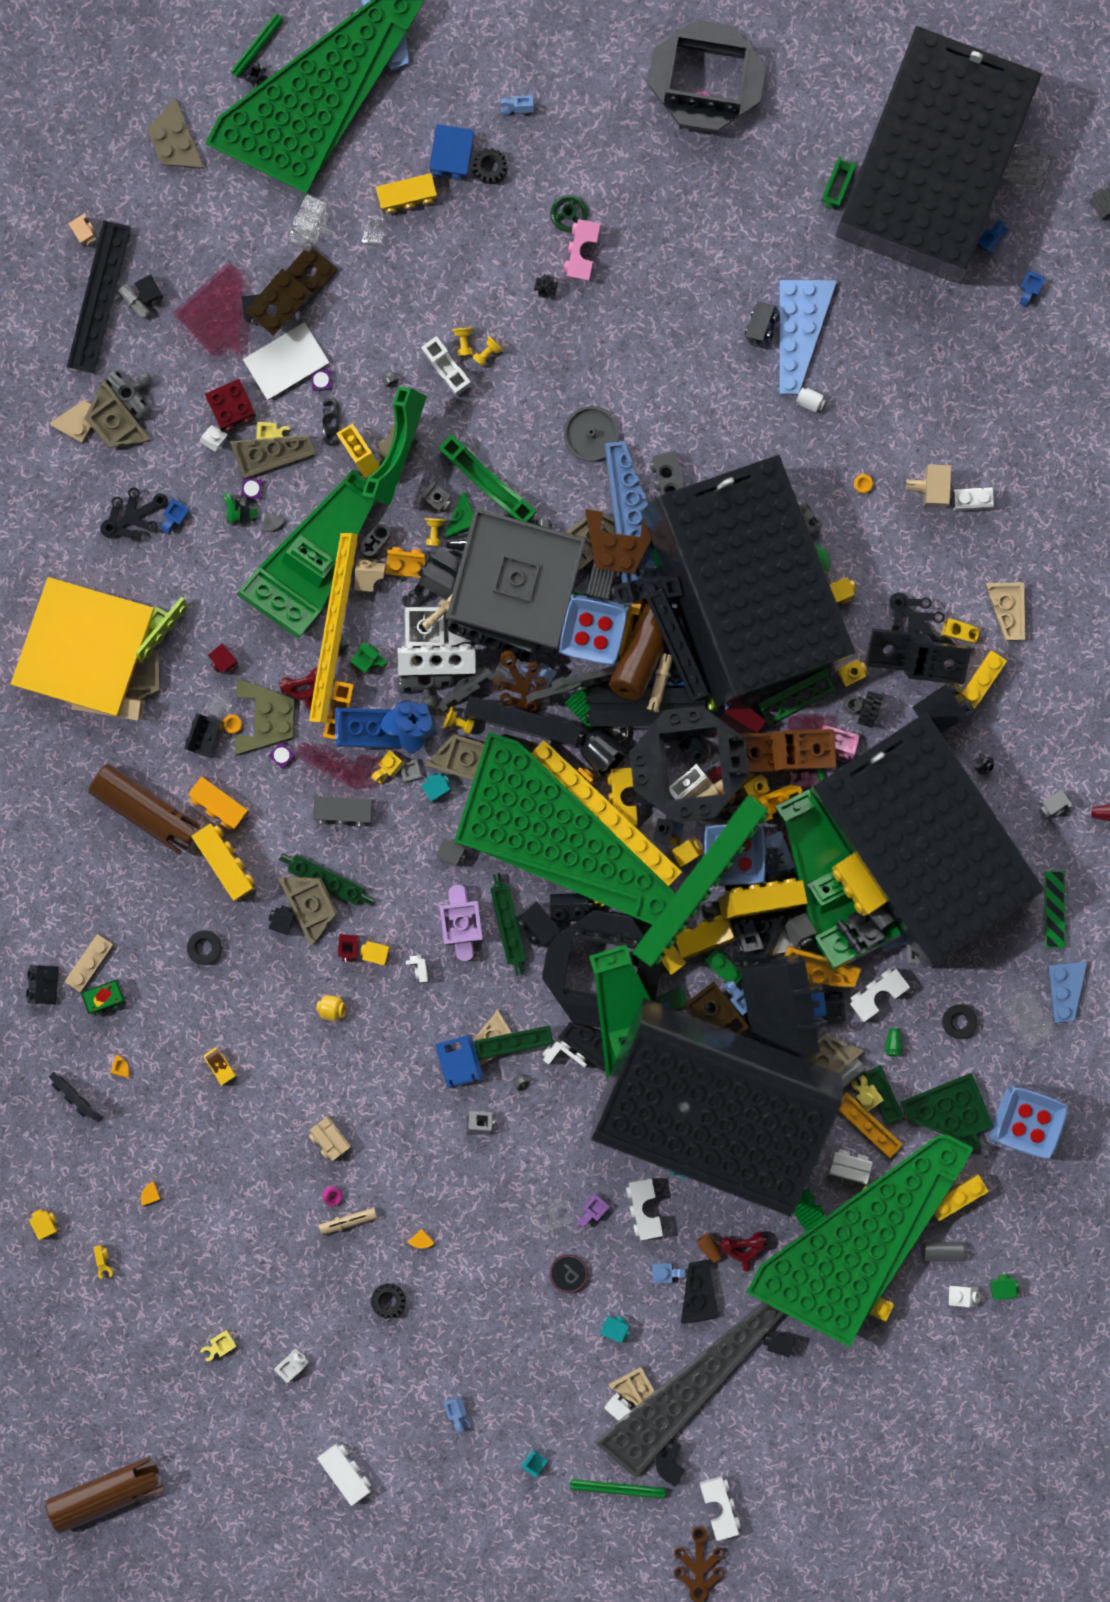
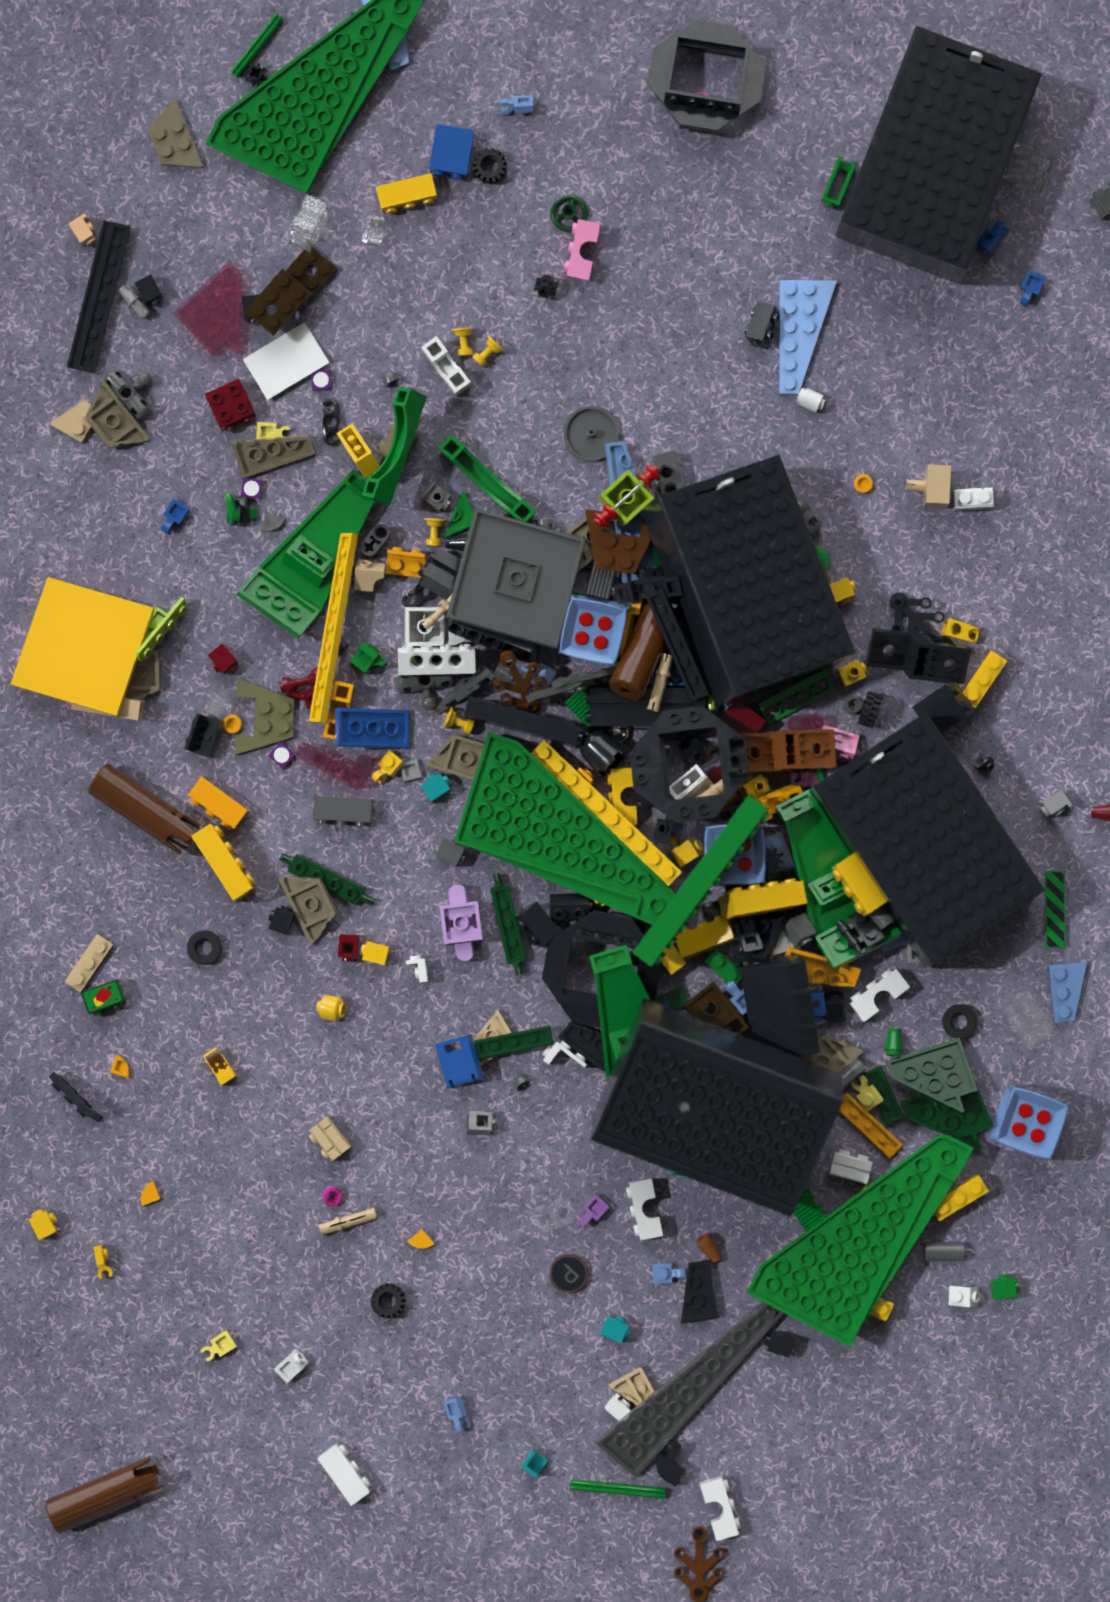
black bracket [26,965,59,1005] -> none
black plant [100,487,168,542] -> none
white bracket [199,425,228,452] -> none
blue brick [380,700,436,754] -> none
dark red piece [720,1231,767,1272] -> none
tan wing [985,583,1025,641] -> none
none -> lime brick [593,465,661,529]
none -> dark green wing [886,1037,978,1114]

